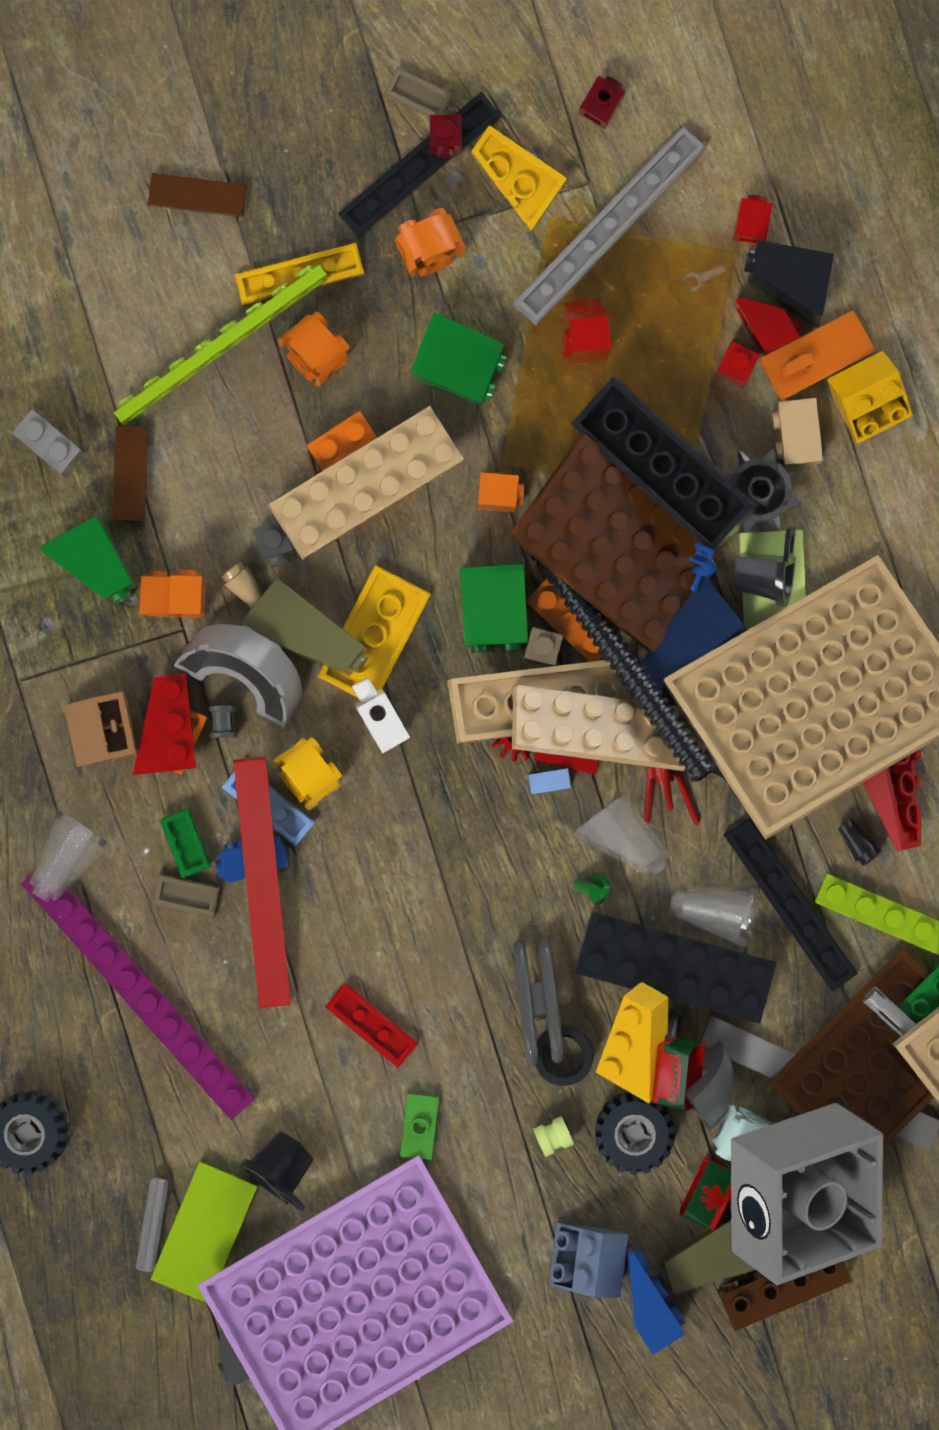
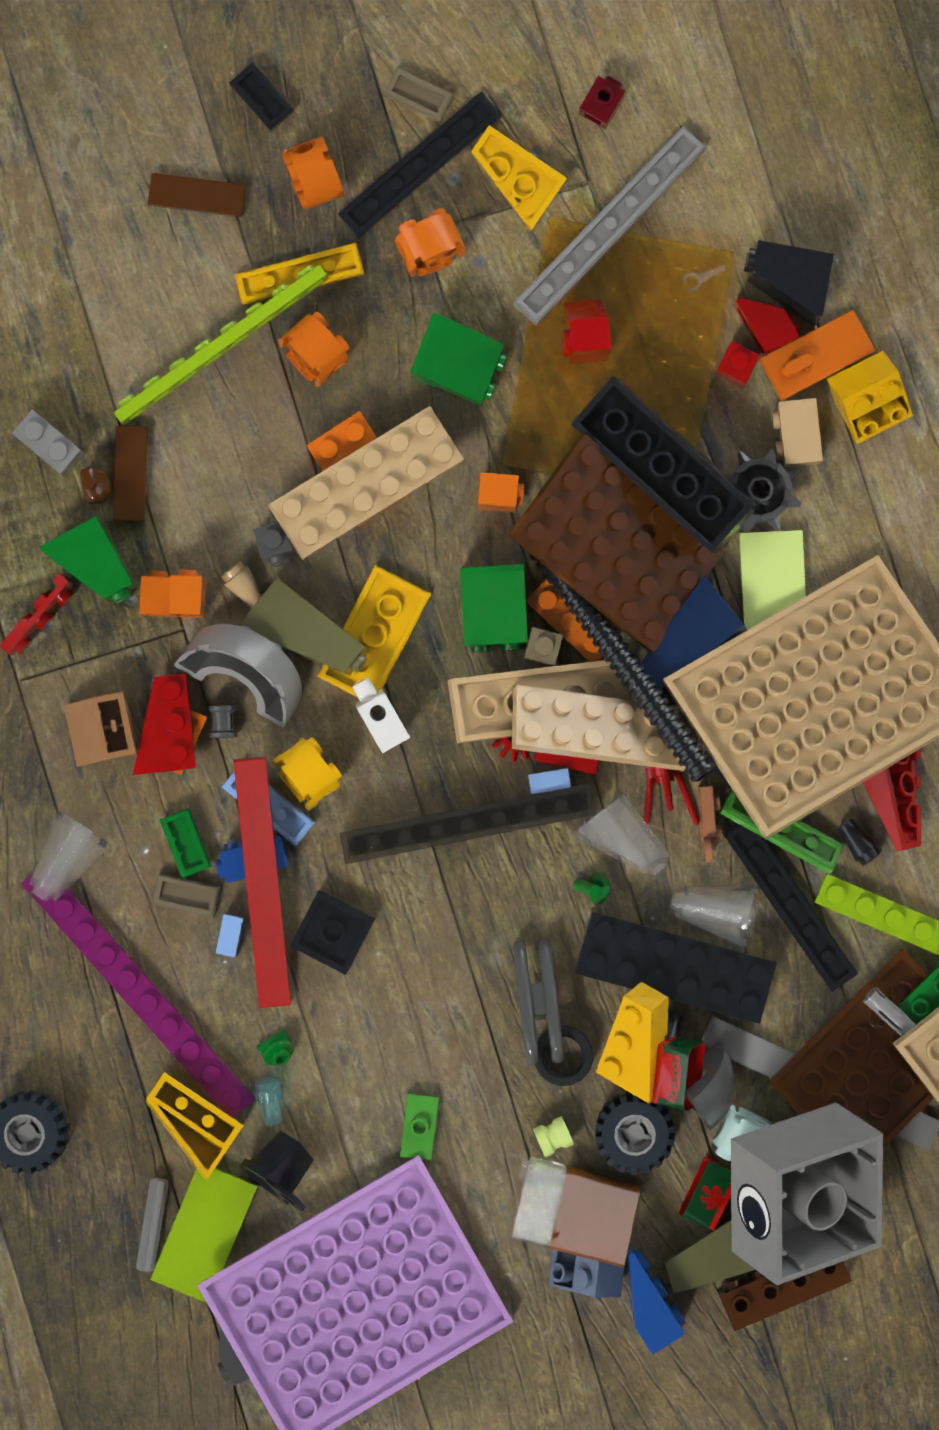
red tile [325,982,418,1068] -> none
dark red brick [430,114,462,157] -> none
blue piece [689,543,717,592] -> none
red brick [733,195,773,244] -> none
black container [735,527,796,607] -> none
none -> red wing [0,573,76,656]
none -> reddish brown piece [80,467,111,504]
none -> yellow wedge [145,1072,244,1181]
none -> light blue piece [216,913,245,957]
none -> black plate [229,62,295,132]
none -> clear light blue cone [253,1077,284,1126]
none -> green plate [256,1029,294,1066]
none -> orange brick [281,136,345,210]
none -> black plate [290,890,375,975]
none -> clear smoke brick [339,783,596,864]
none -> door [511,1156,641,1268]
none -> nougat hinge [698,786,722,863]
none -> bright green tile [720,788,844,874]

